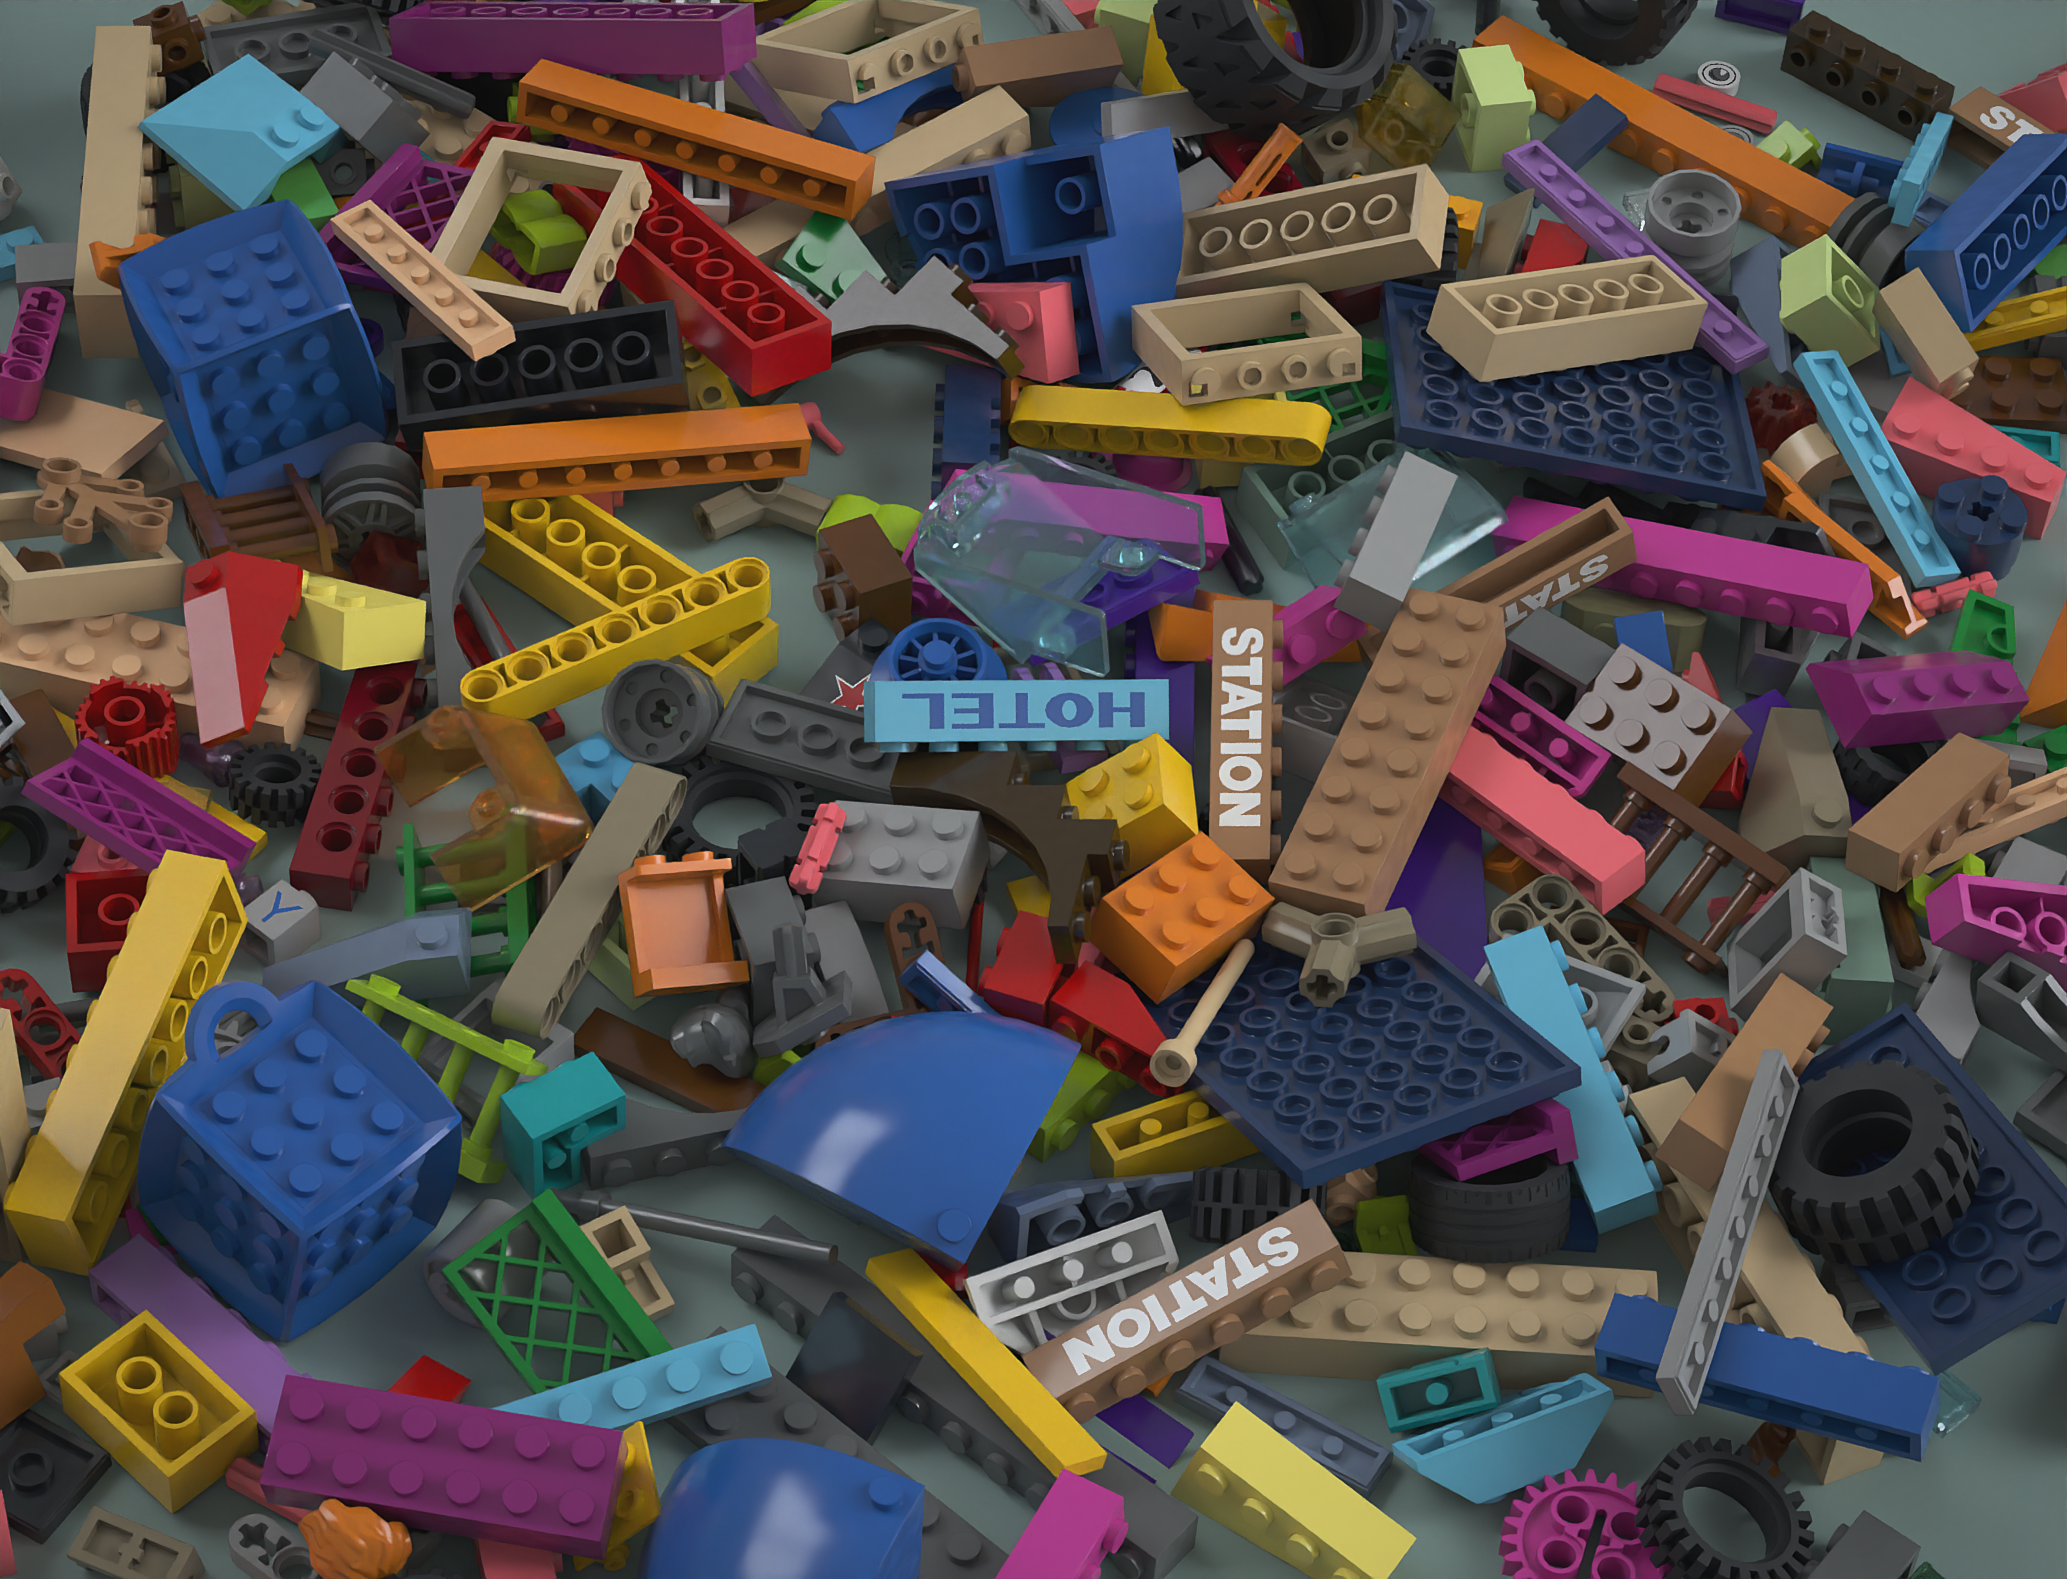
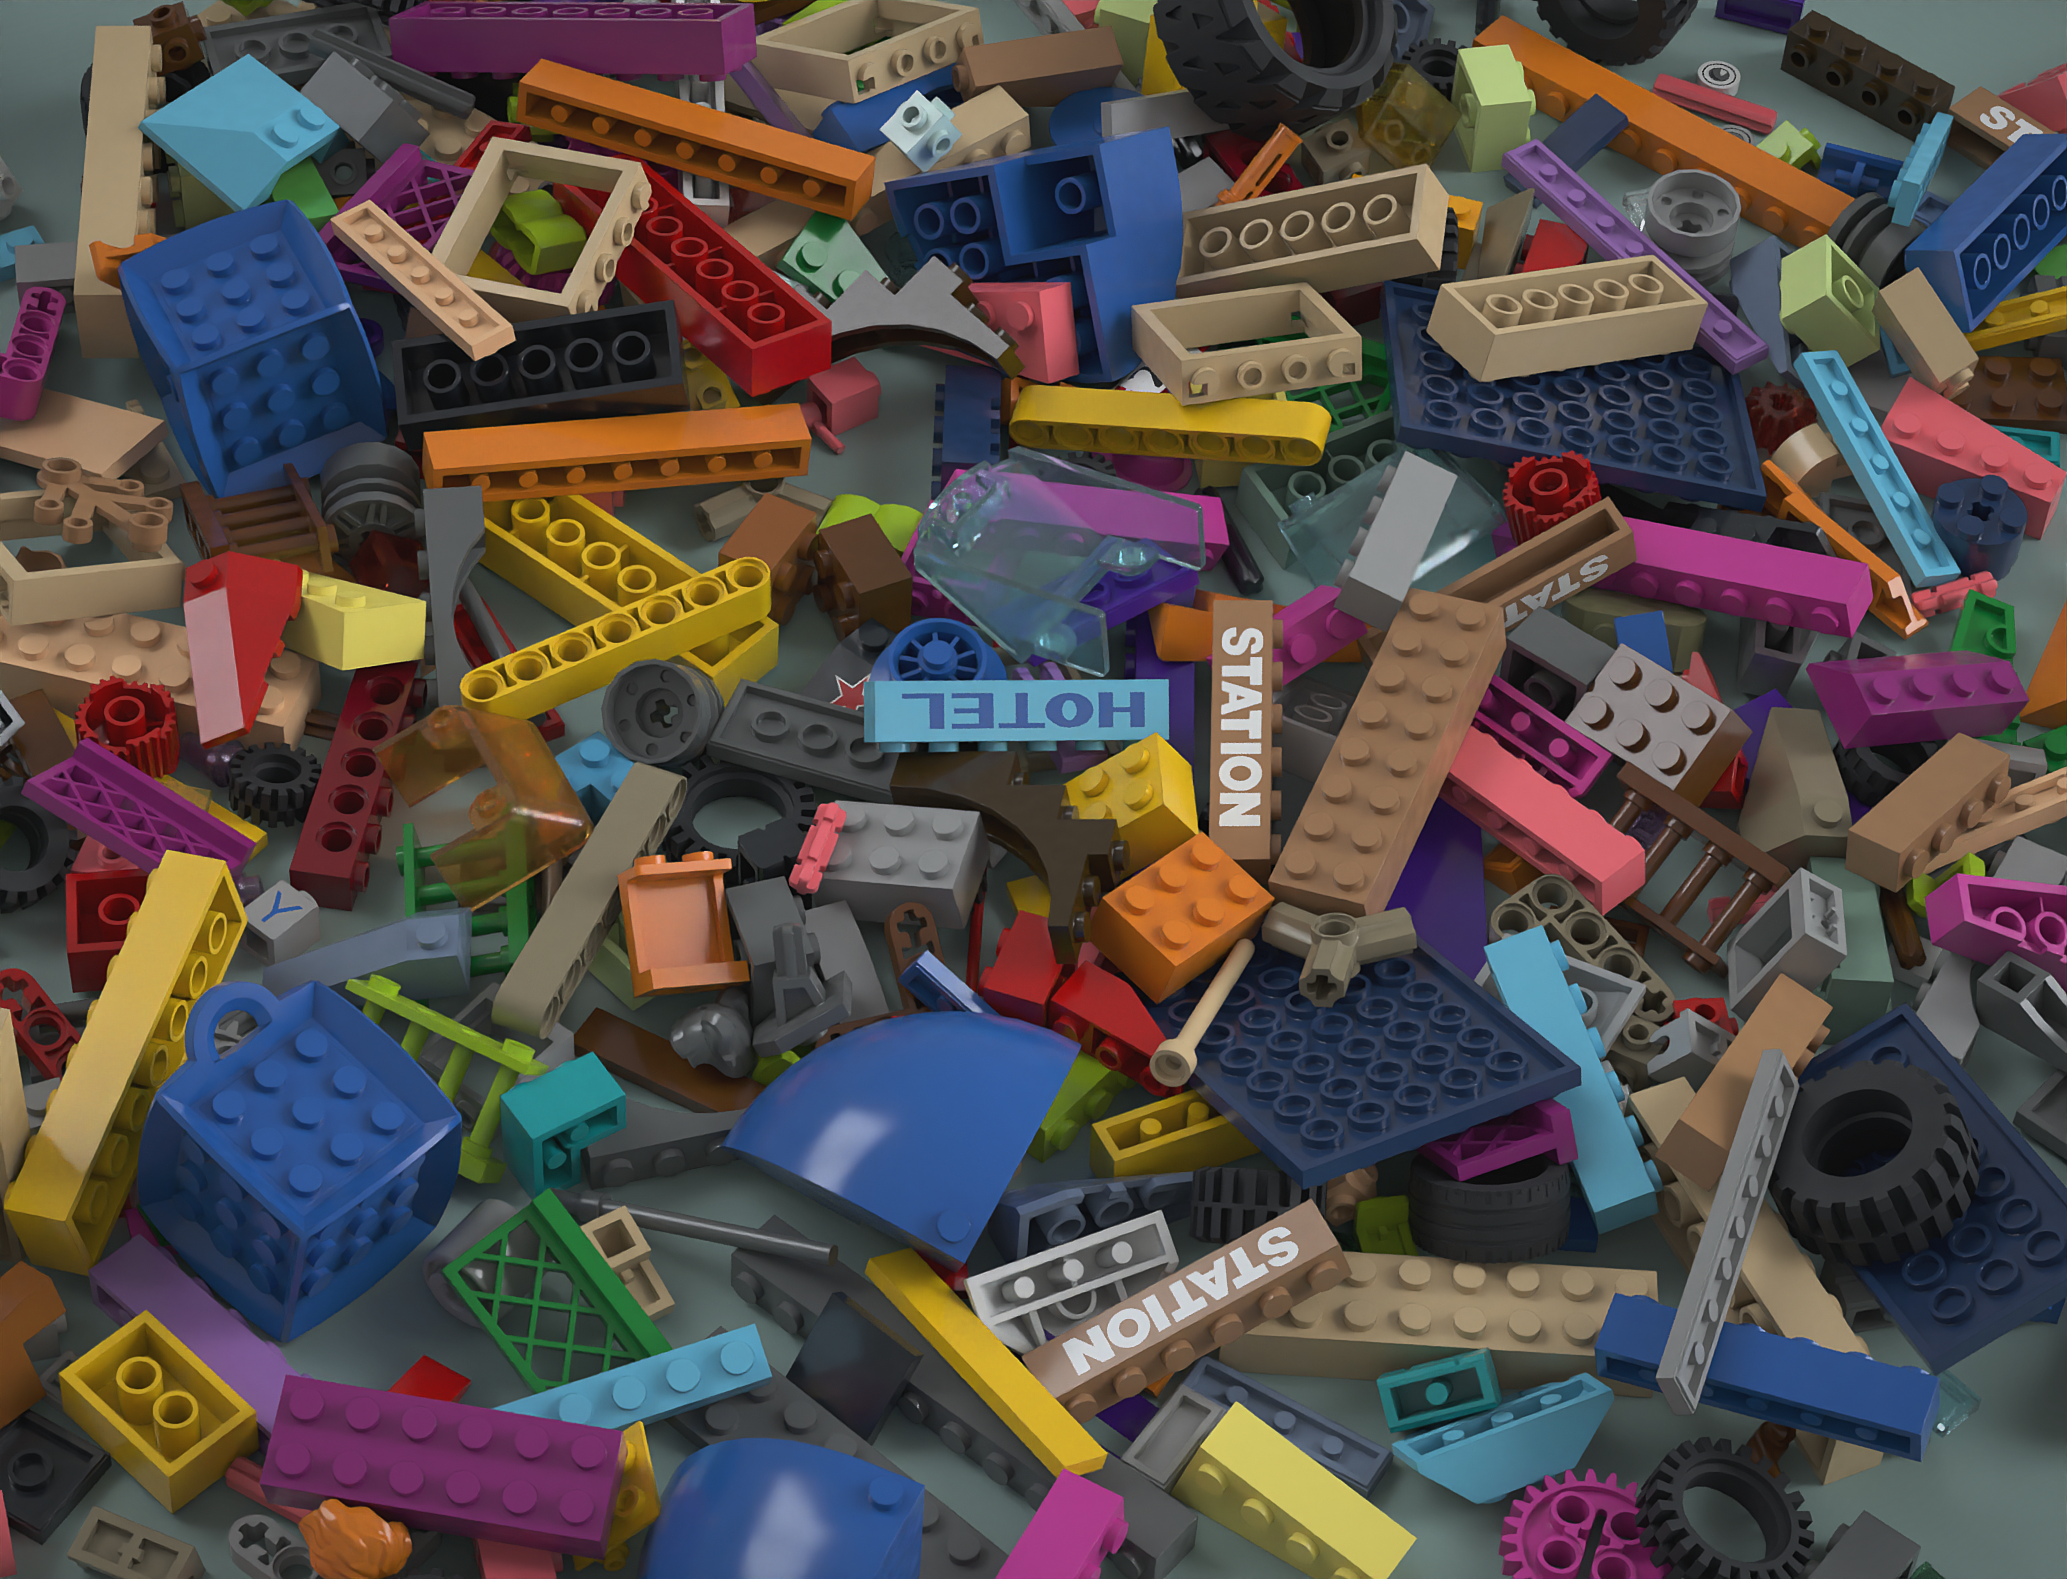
none -> dark orange brick [718,493,818,626]
none -> coral brick [807,357,881,436]
none -> light aqua brick [880,90,963,173]
none -> light grey tile [1120,1383,1226,1494]
none -> red brick [1502,450,1601,546]

